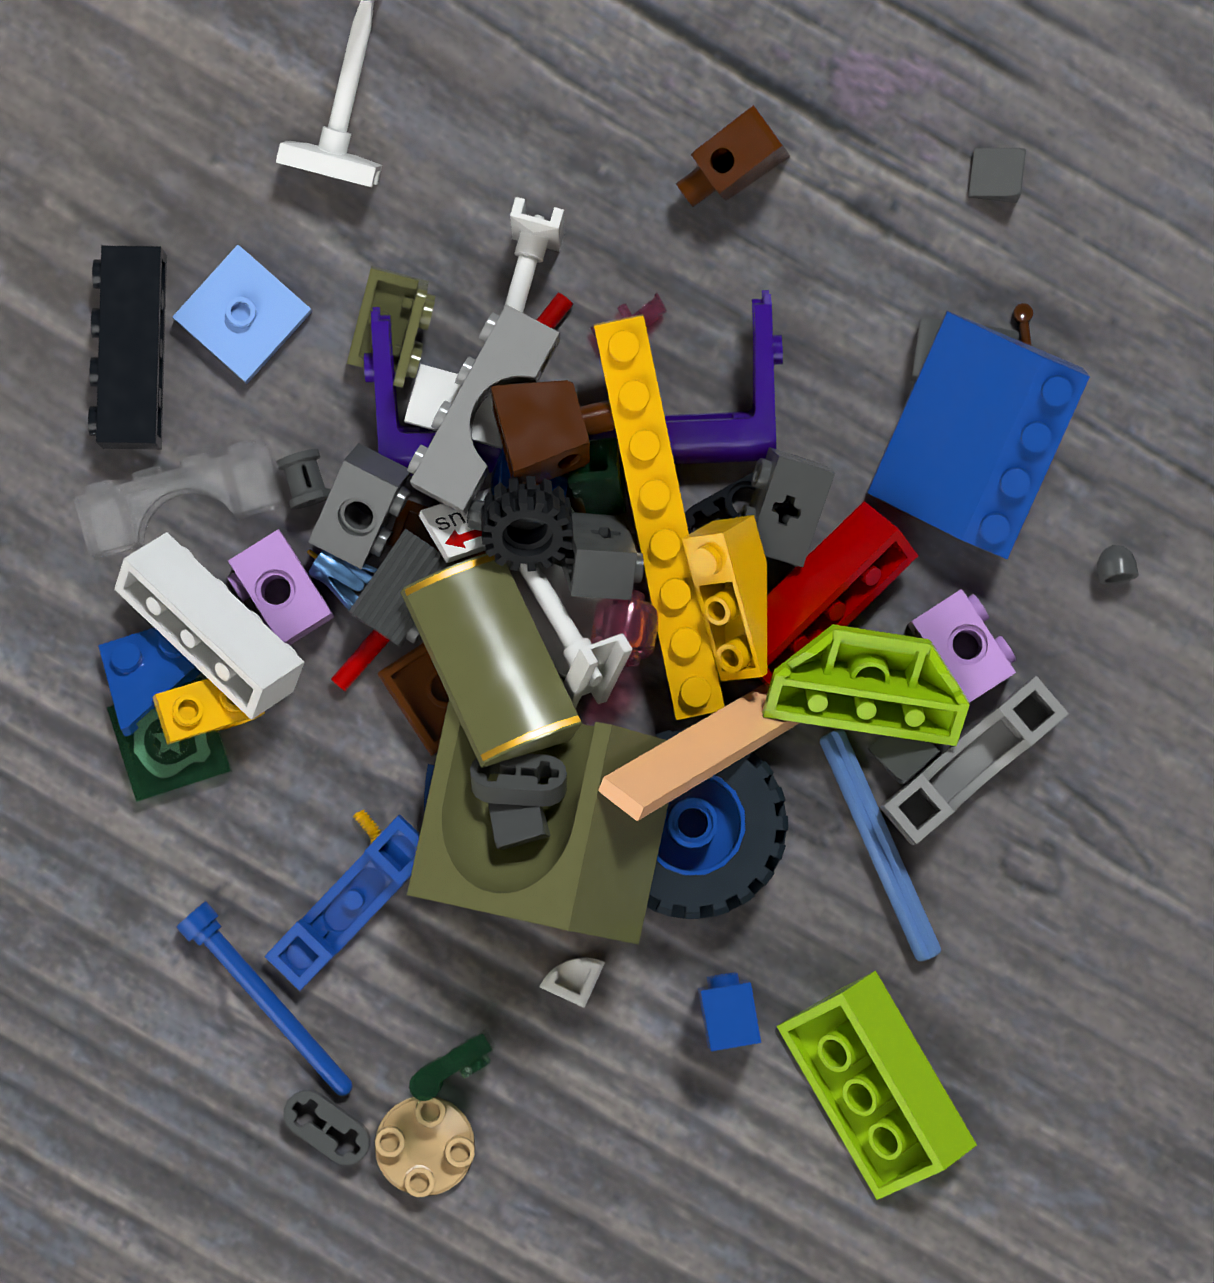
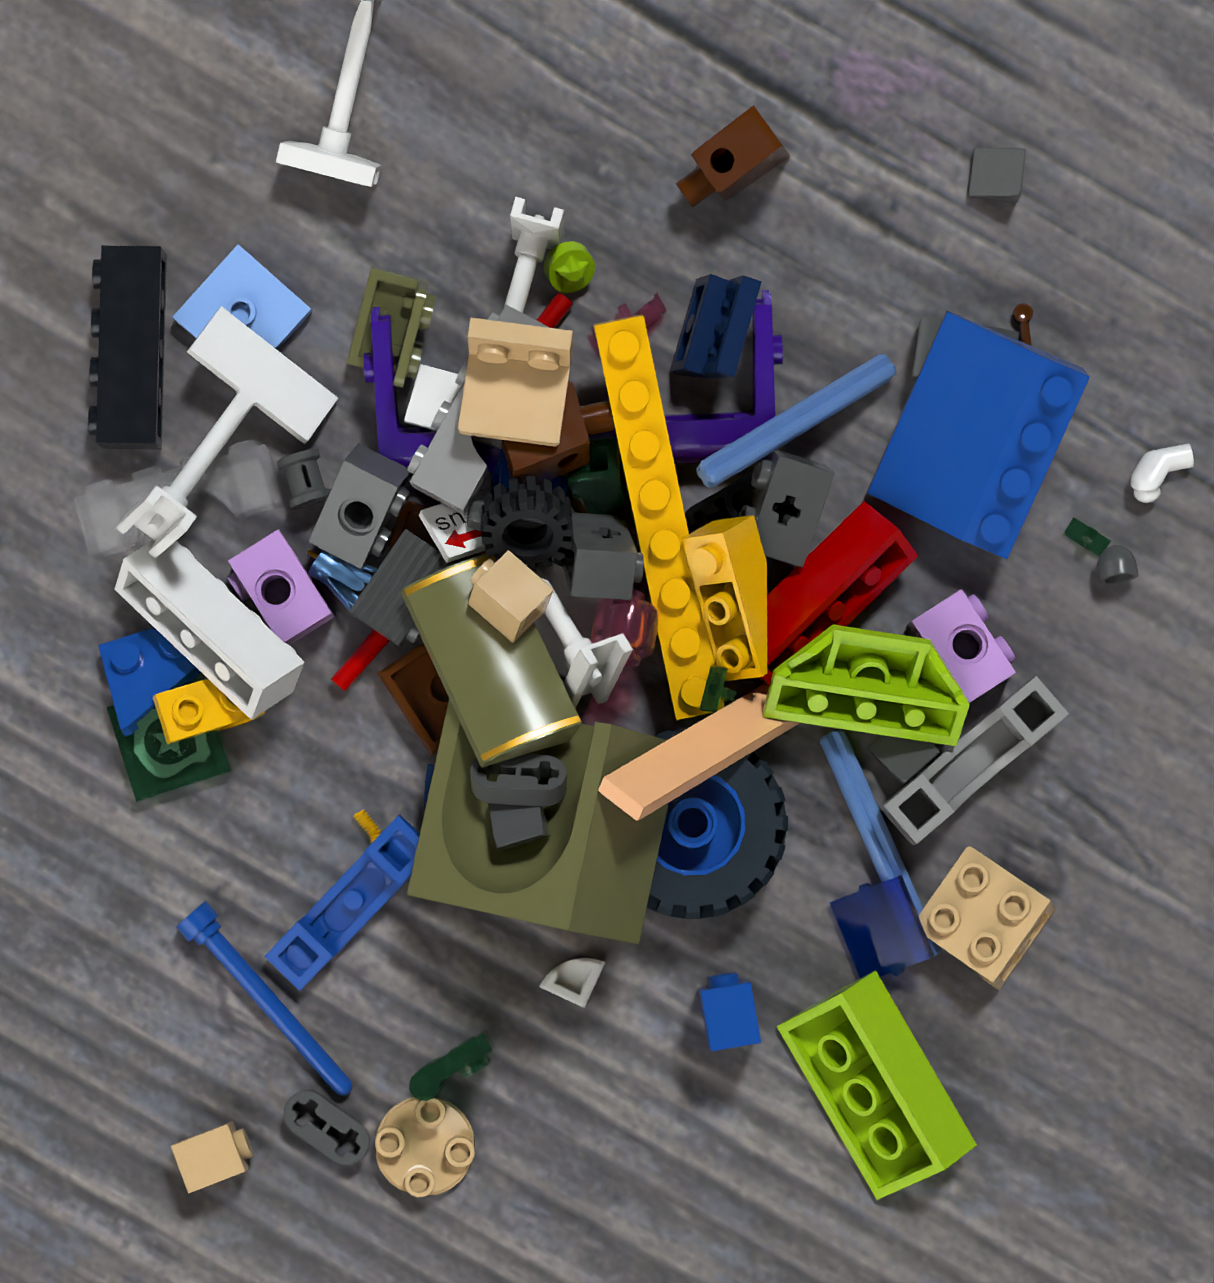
none -> white piece [116,306,338,559]
none -> tan brick [171,1121,254,1194]
none -> tan bracket [458,317,573,447]
none -> tan brick [468,550,554,643]
none -> lime tile [543,241,595,293]
none -> dark blue slope [670,274,762,379]
none -> medium blue axle [696,354,896,488]
none -> clear green piece [699,666,736,712]
none -> clear blue piece [830,875,934,978]
none -> tan bracket [913,846,1056,991]
none -> clear green piece [1063,517,1111,557]
none -> white arm [1130,443,1194,503]

